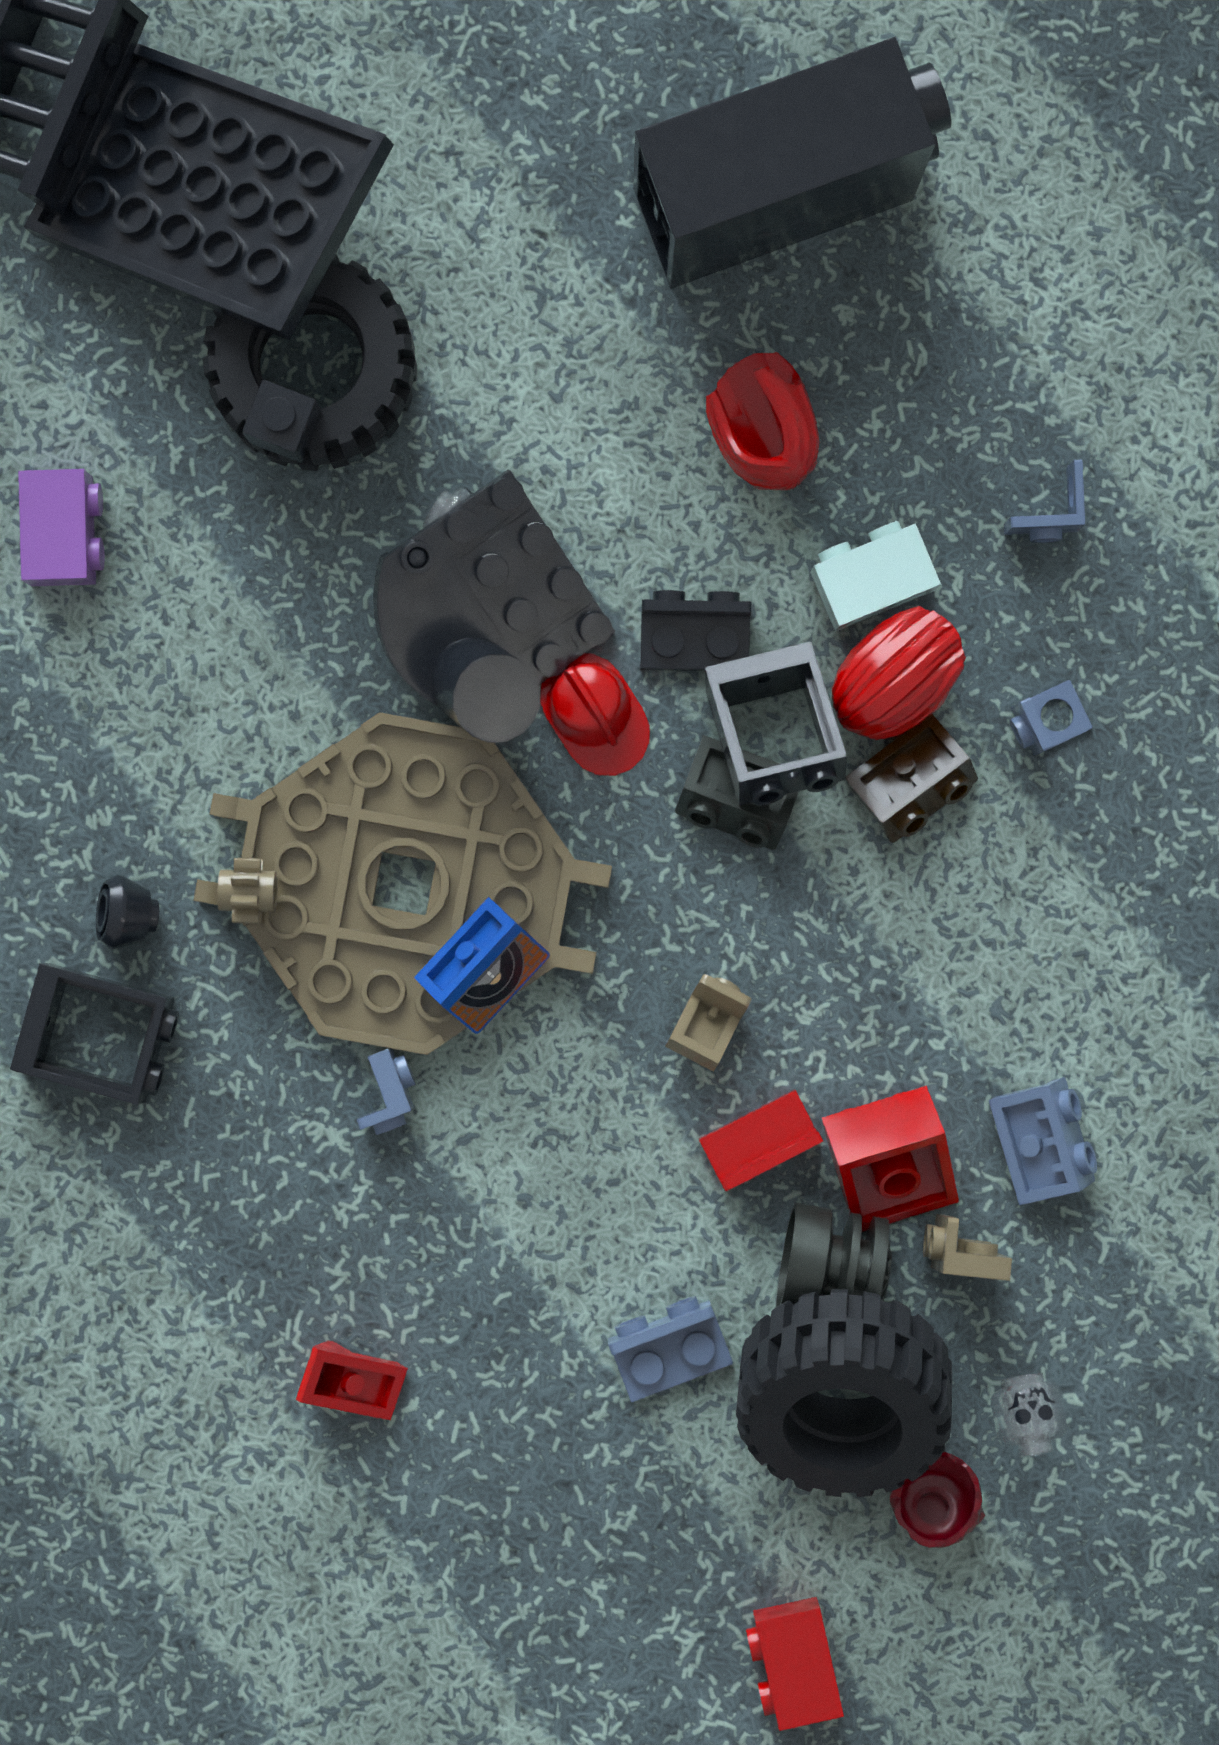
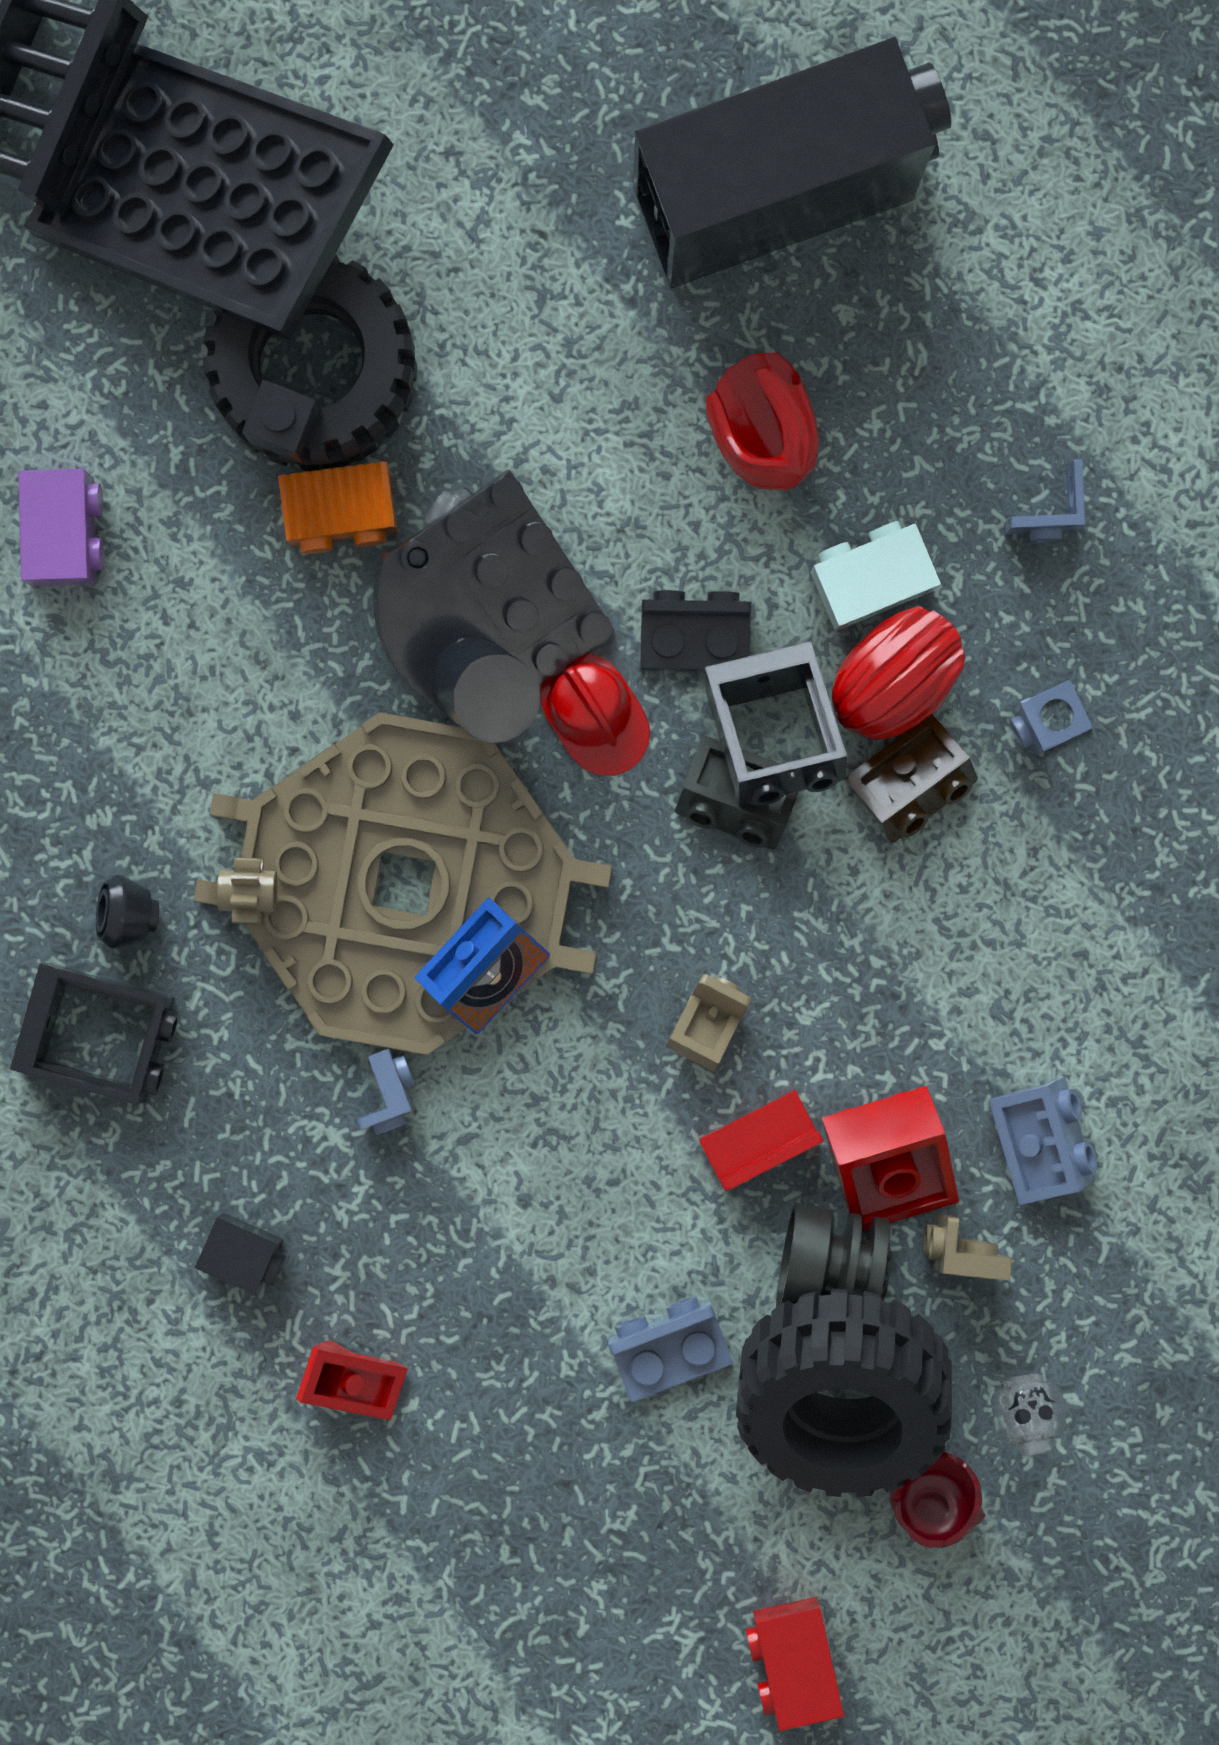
none -> black brick [195,1213,286,1295]
none -> orange brick [278,462,398,554]

